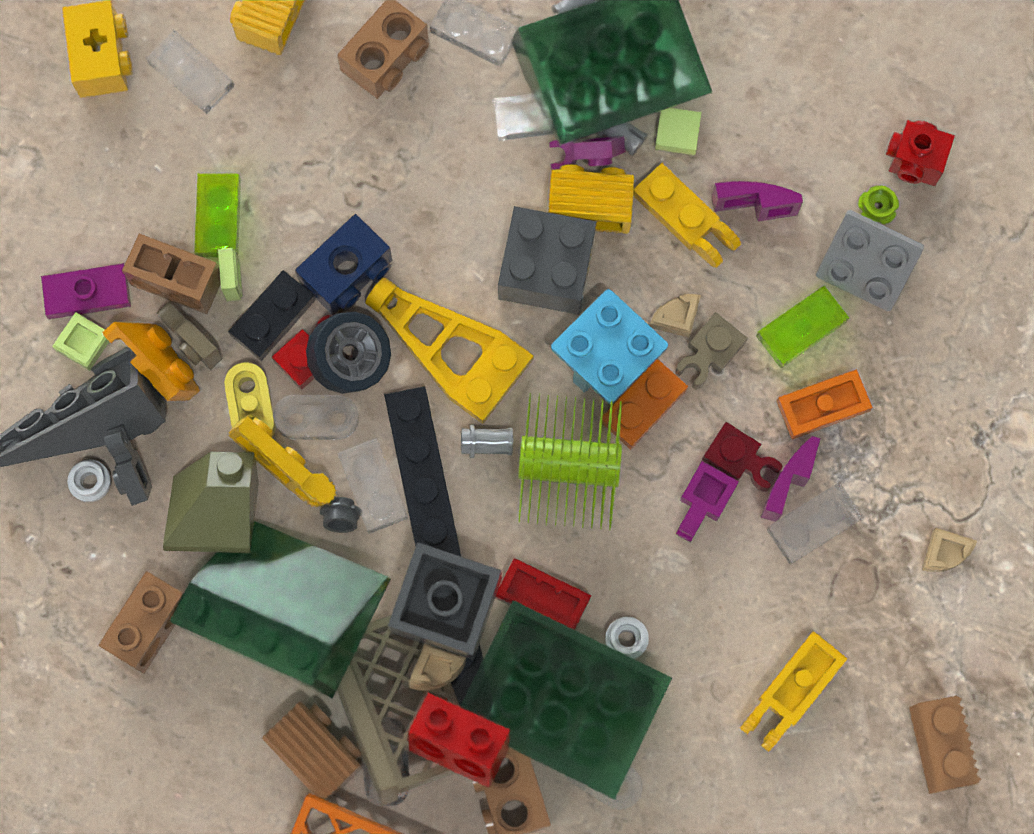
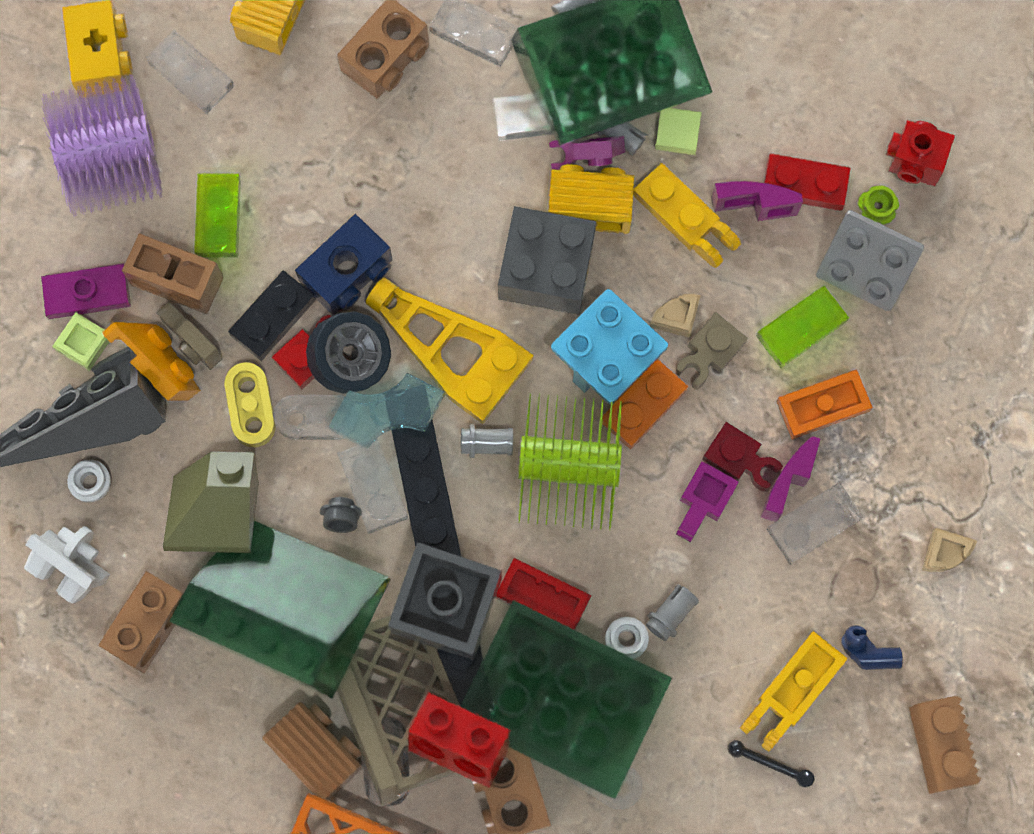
dark grey plate [104,425,152,506] -> none
yellowish green tile [218,248,243,301] -> none
yellow hinge [228,416,337,508] -> none
tan tile [409,644,466,690] -> none
none -> white hips [24,526,110,603]
none -> lavender piece [42,75,162,216]
none -> clear light blue tile [328,373,445,449]
none -> light grey pin [646,584,699,641]
none -> black hinge [728,740,815,788]
none -> red plate [764,153,851,211]
none -> dark blue arm [842,625,903,670]

